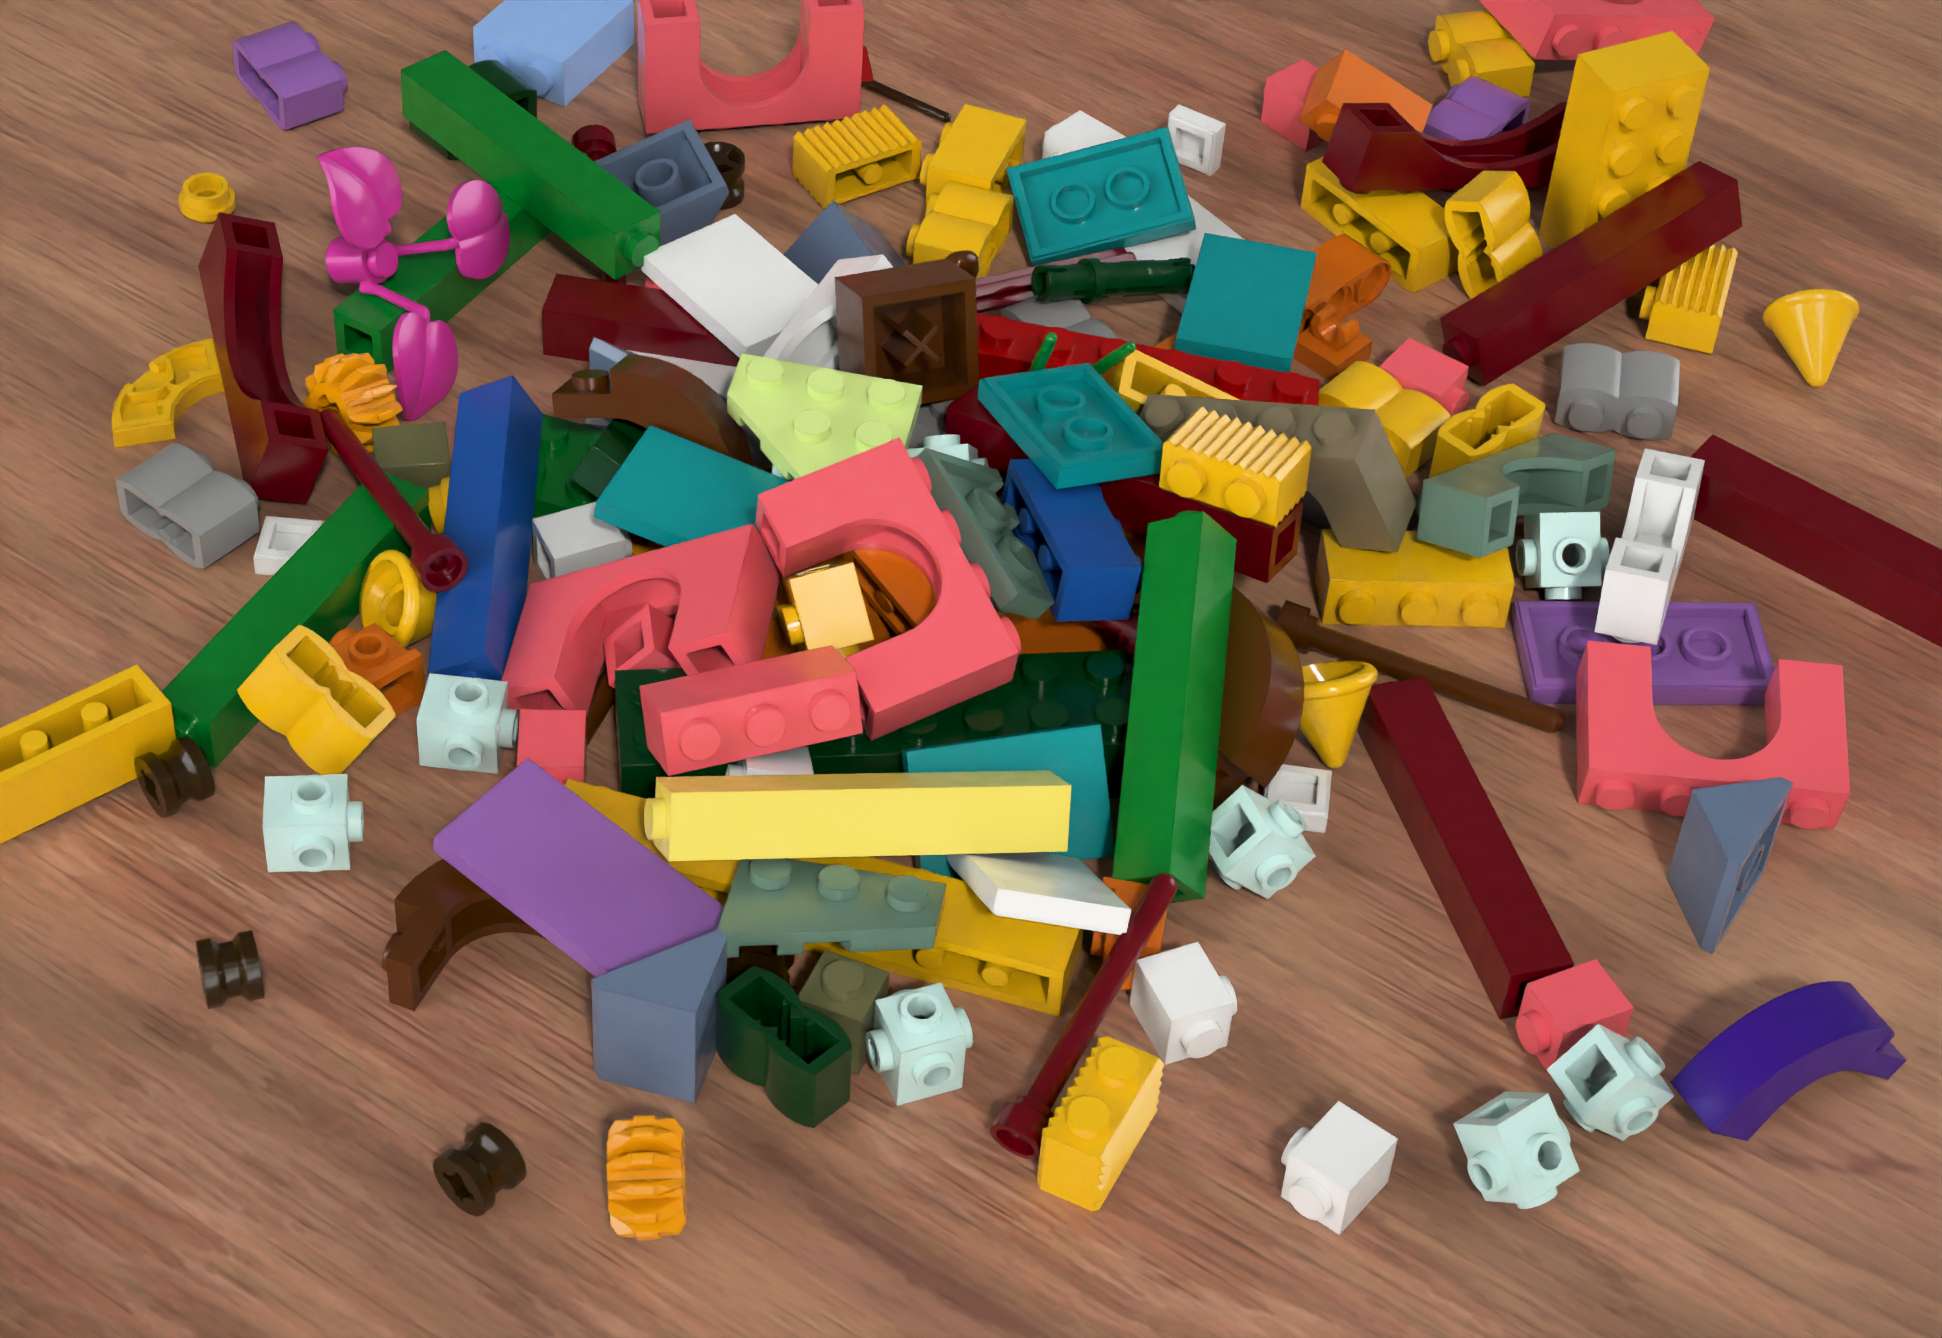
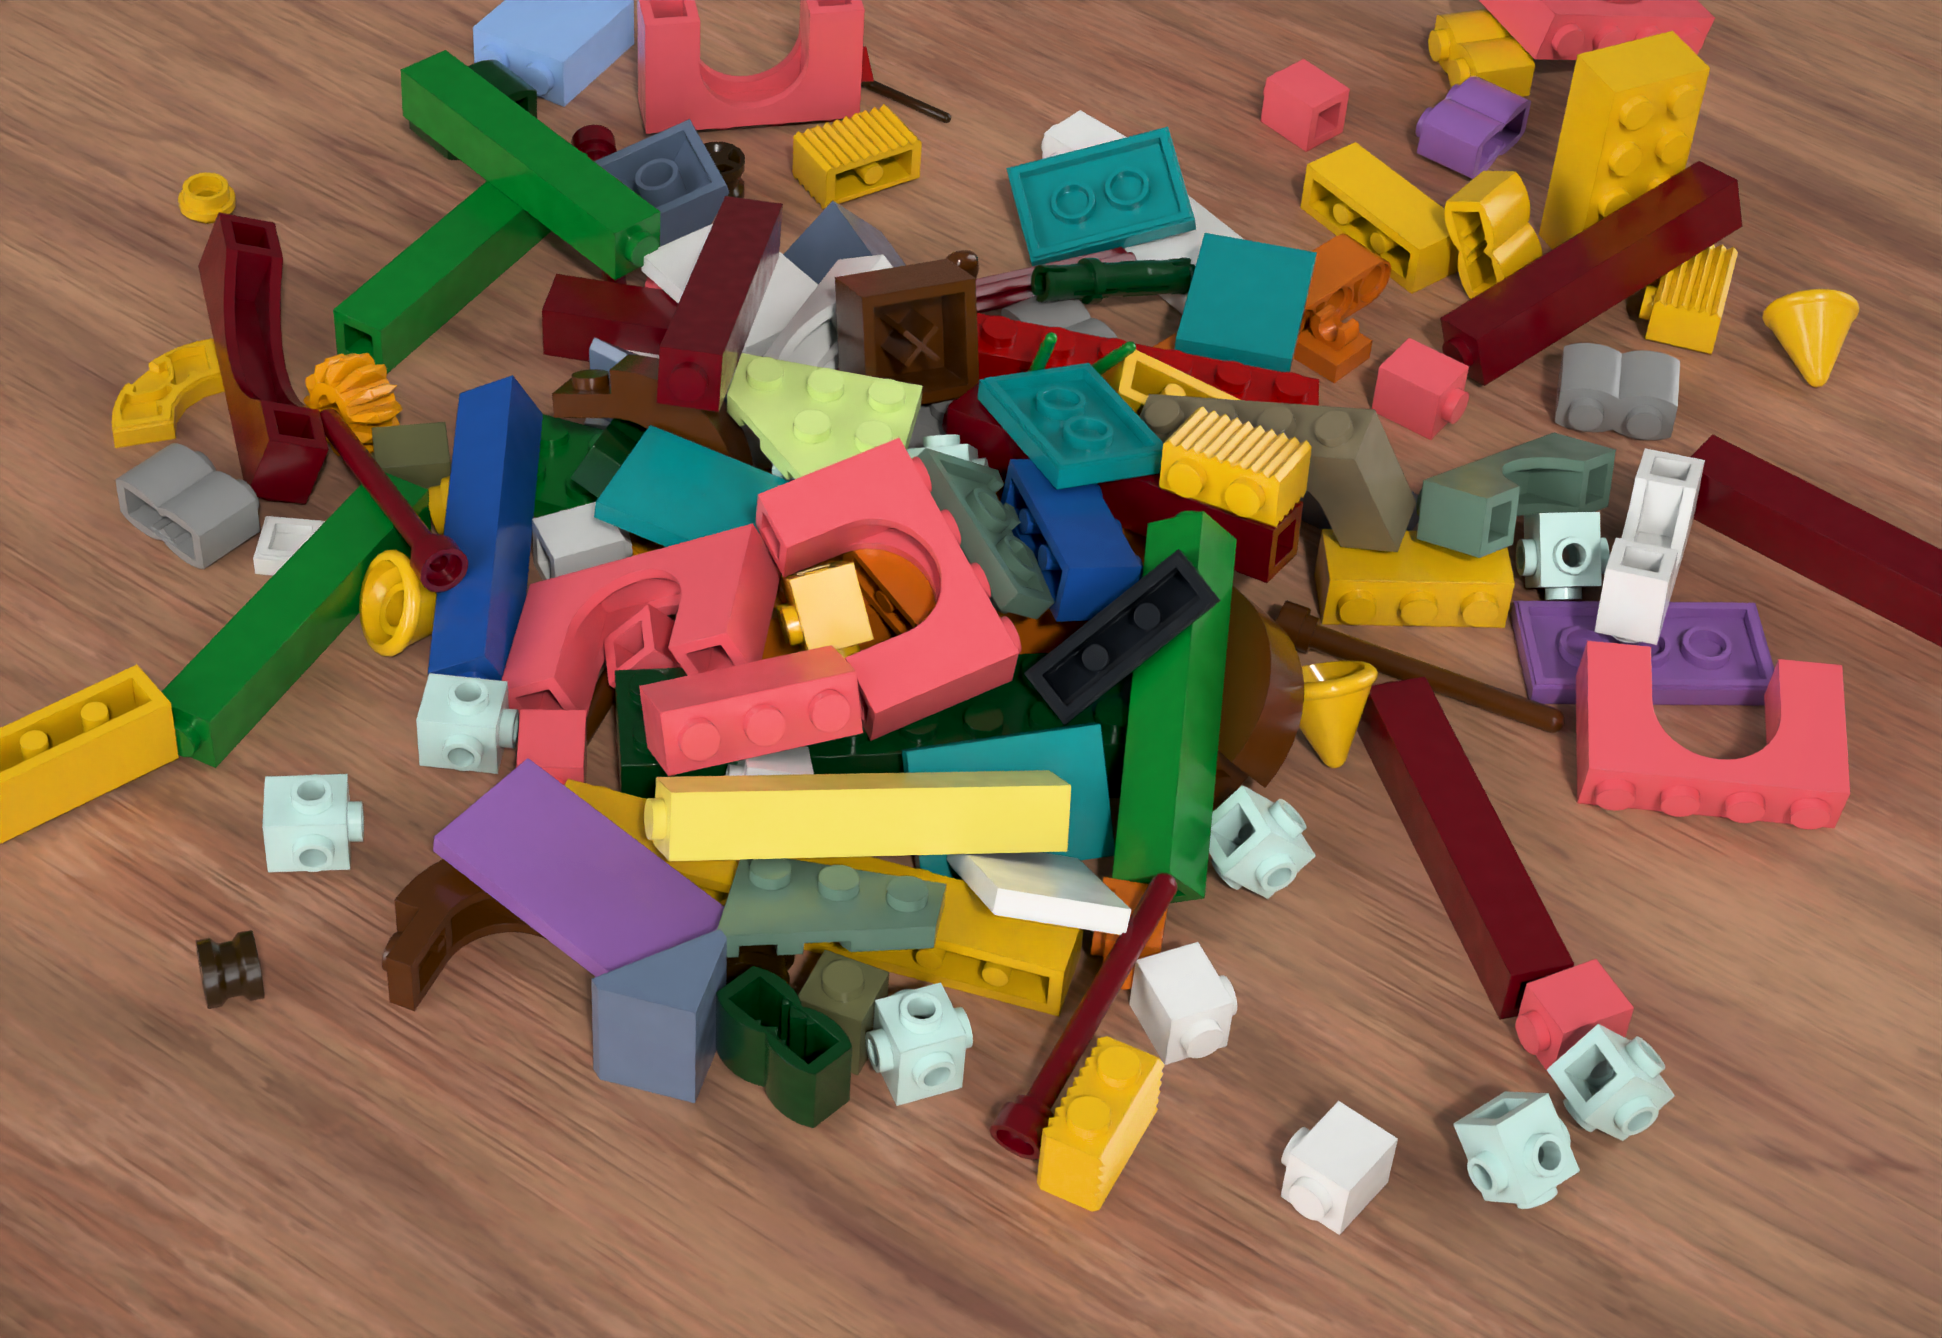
dark brown wheel [134,735,215,818] -> none
medium lavender brick [232,22,348,130] -> none
yellow brick [237,625,396,775] -> none
dark pink plant [317,147,510,421] -> none
orange brick [329,622,425,718] -> none
dark brown wheel [433,1122,527,1217] -> none
light orange gear [606,1114,687,1240] -> none
yellow brick [906,181,1014,279] -> none
yellow brick [920,104,1027,209] -> none
white tile [1168,104,1226,177] -> none
white tile [1263,764,1332,833] -> none
orange brick [1298,49,1432,142] -> none
yellow brick [1319,361,1451,478] -> none
dark red arch [1322,102,1567,194] -> none
yellow brick [1429,383,1546,478] -> none
sand blue slope [1666,777,1793,954] -> none
dark purple arch [1670,981,1907,1141] -> none
none -> dark red brick [656,196,783,412]
none -> black slope [1024,549,1221,725]

